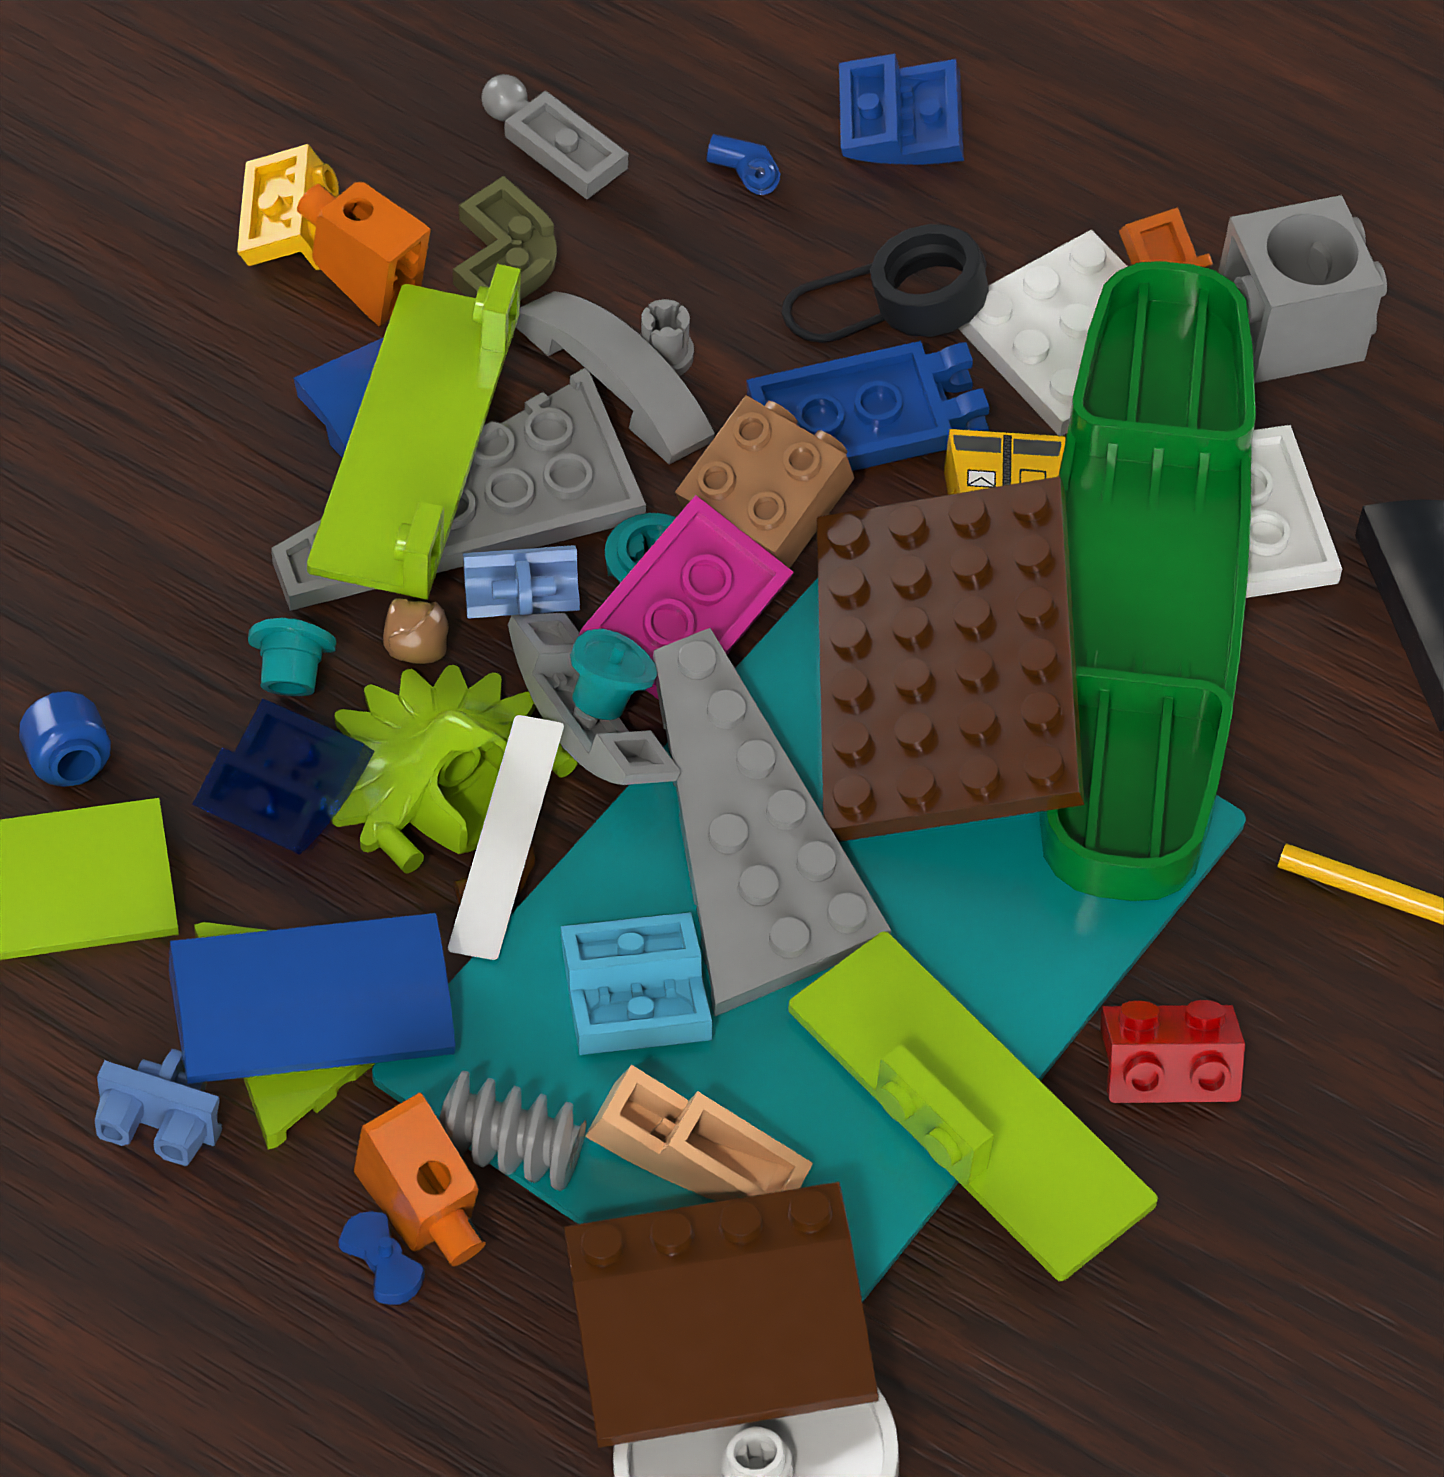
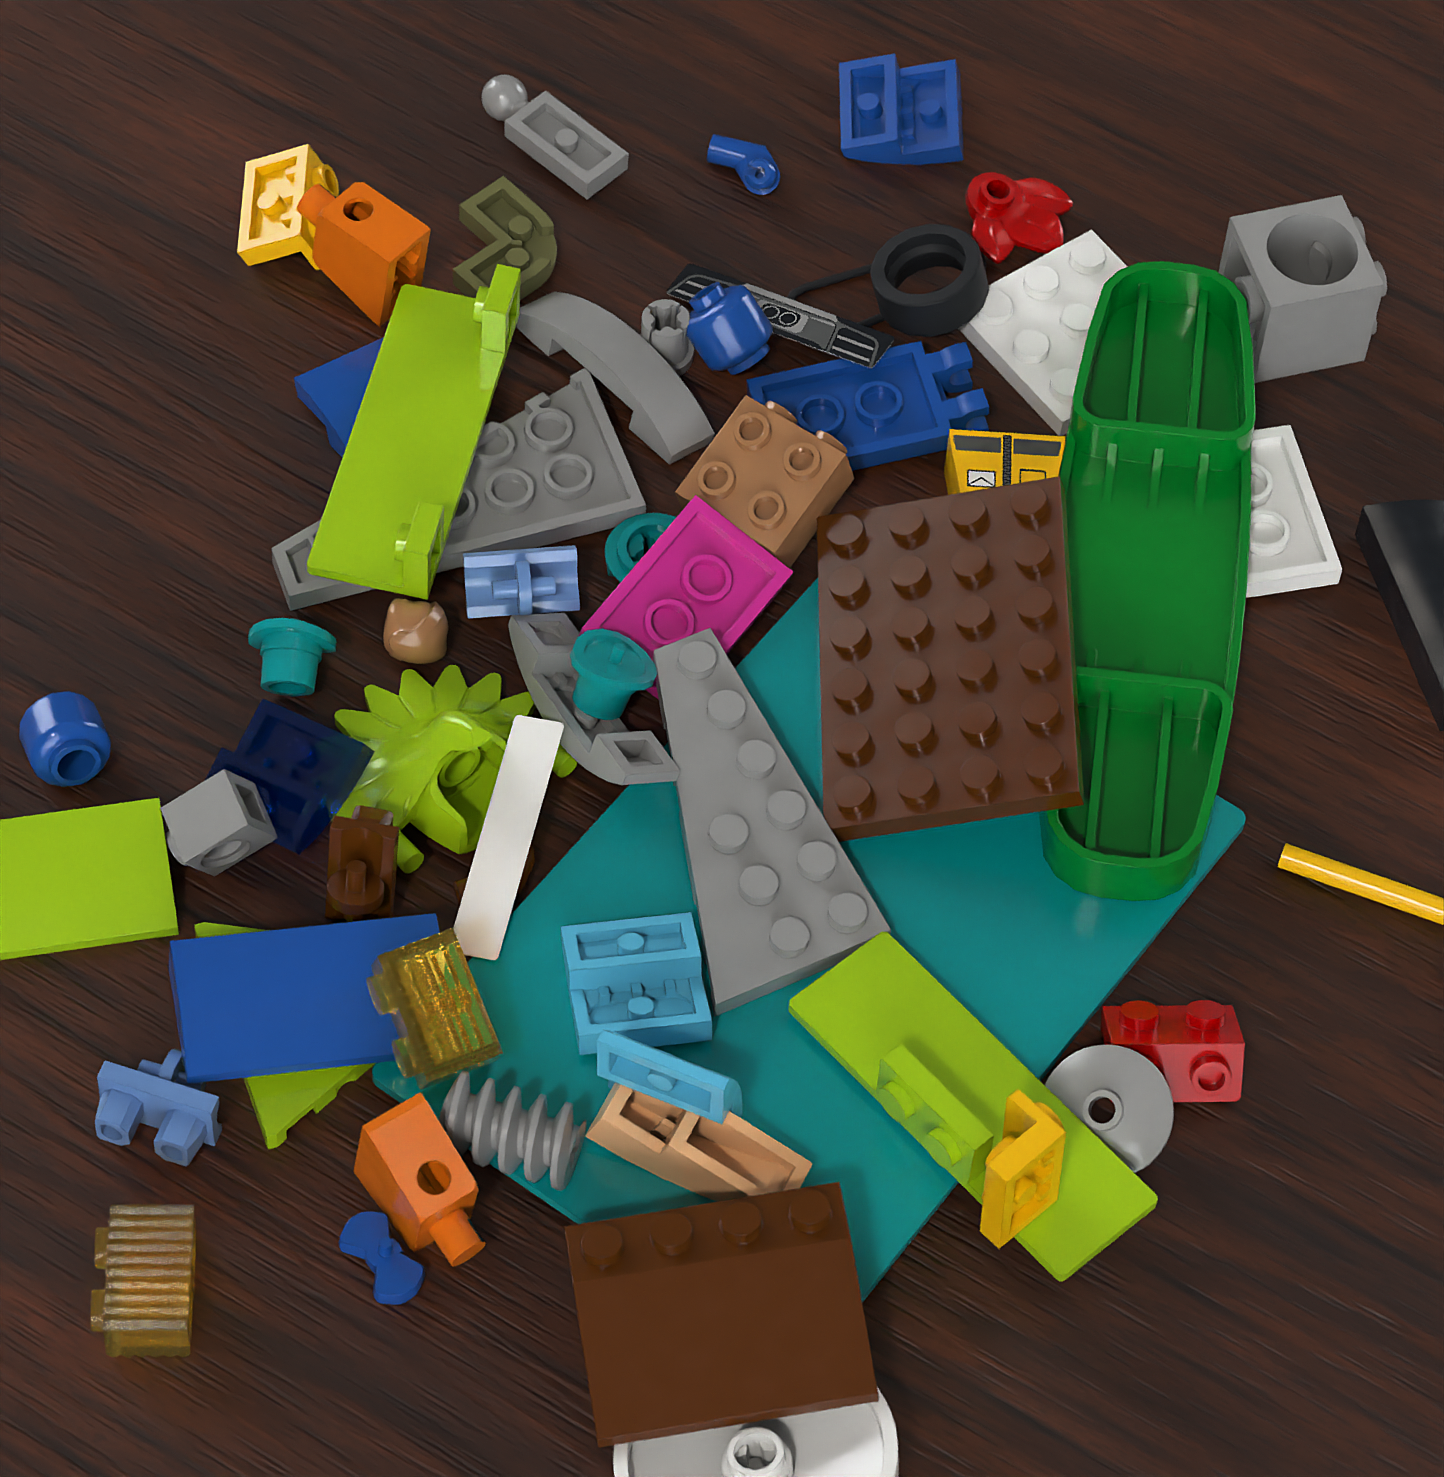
orange bracket [1119,207,1213,268] -> none
none -> clear yellow brick [91,1204,197,1358]
none -> light grey brick [160,769,278,876]
none -> reddish brown hips [325,805,399,922]
none -> clear yellow brick [366,928,503,1090]
none -> medium azure slope [597,1030,742,1124]
none -> sticker [666,263,895,368]
none -> blue head [686,282,773,375]
none -> red plate [965,172,1073,264]
none -> yellow bracket [980,1089,1066,1249]
none -> light grey dish [1045,1045,1174,1173]

